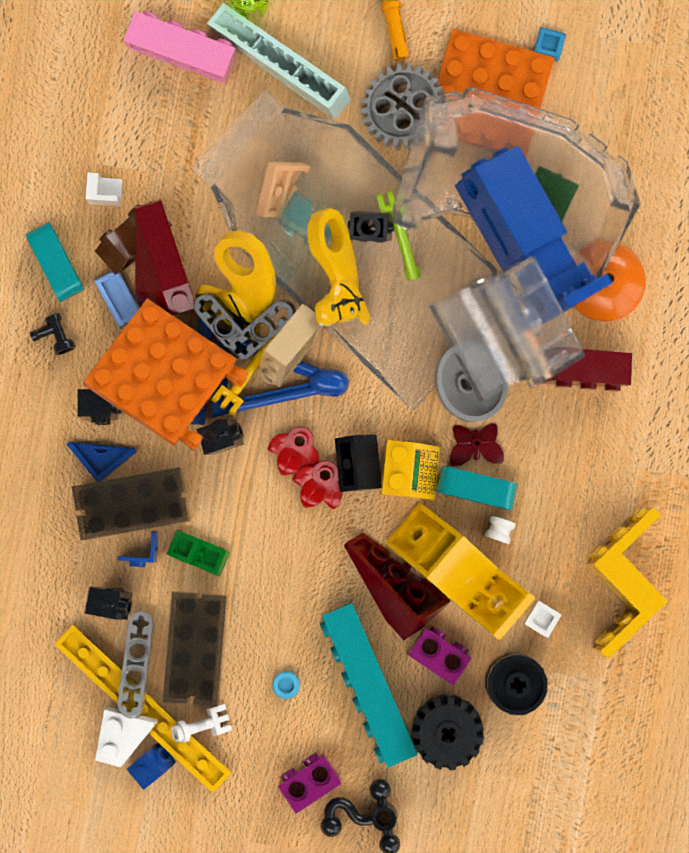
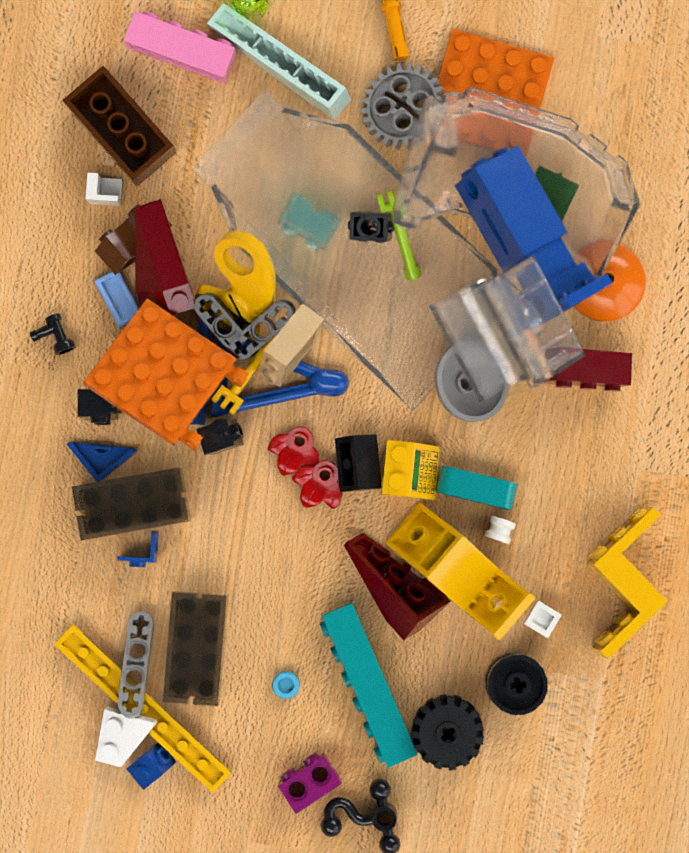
teal beam [25,222,85,302] -> none
black head [84,587,133,620] -> none
green slope [166,530,230,576] -> none
white hinge [171,704,232,743] -> none
light nougat wing [256,162,310,217] -> none
yellow animal [307,208,371,326] -> none
magenta brick [407,626,472,686] -> none
dark red piece [450,424,504,466] -> none
dark azure tile [534,27,566,61] -> none
none -> reddish brown brick [63,65,177,187]

